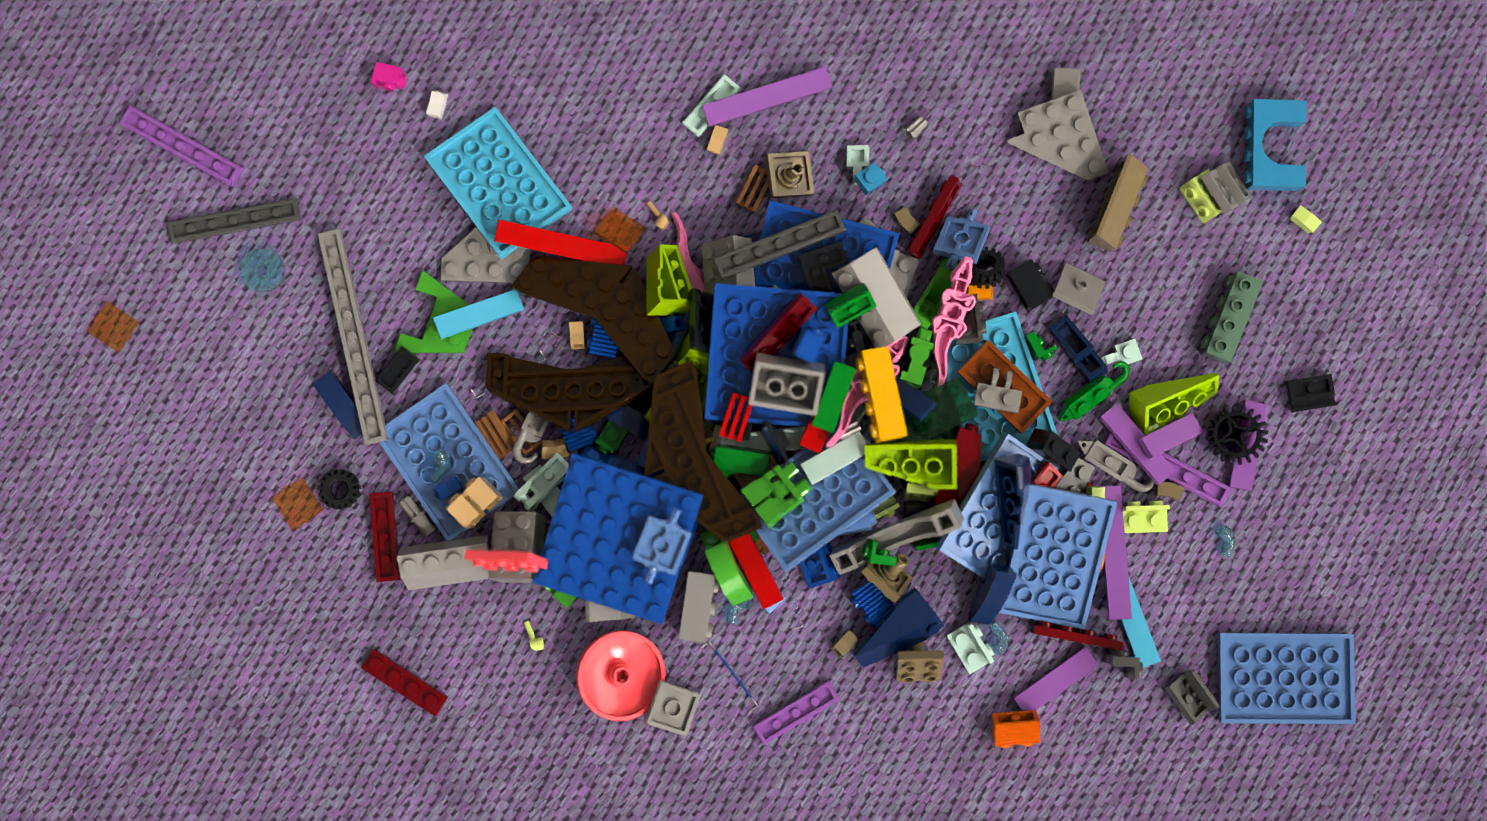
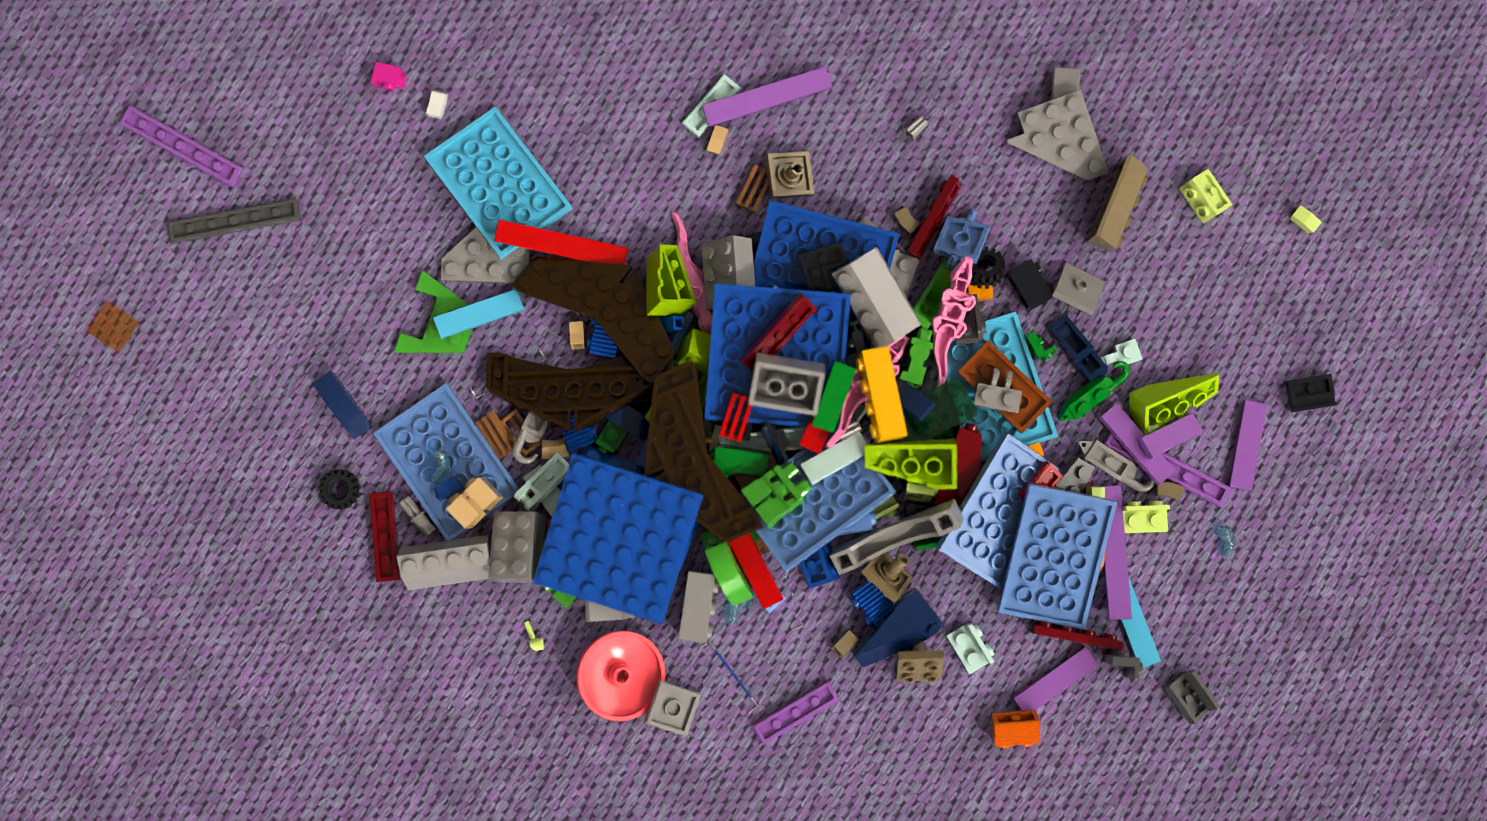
clear light blue plate [240,249,286,293] -> none
clear orange piece [272,478,324,531] -> none
light grey plate [318,228,389,446] -> none
dark red plate [361,649,448,717] -> none
black plate [375,346,420,394] -> none
coral plate [465,550,548,572] -> none
clear orange piece [594,208,646,254] -> none
medium blue plate [632,507,692,583] -> none
tan hand [647,201,669,230] -> none
black plate [688,288,714,353] -> none
dark grey tile [712,210,846,280] -> none
blue brick [791,325,825,363] -> none
green slope [824,283,877,329] -> none
light aqua plate [847,145,869,185] -> none
dark azure bracket [853,162,888,195] -> none
green bracket [862,538,897,566] -> none
dark blue slope [968,564,1017,625] -> none
clear light blue arm [989,621,1009,655] -> none
dark blue wedge [994,453,1032,550] -> none
black brick [1026,428,1080,472] -> none
sand green brick [1200,271,1263,364] -> none
light grey slope [1201,161,1253,214] -> none
black gear [1206,405,1269,465] -> none
medium blue plate [1218,632,1356,724] -> none
dark azure arch [1243,99,1307,191] -> none

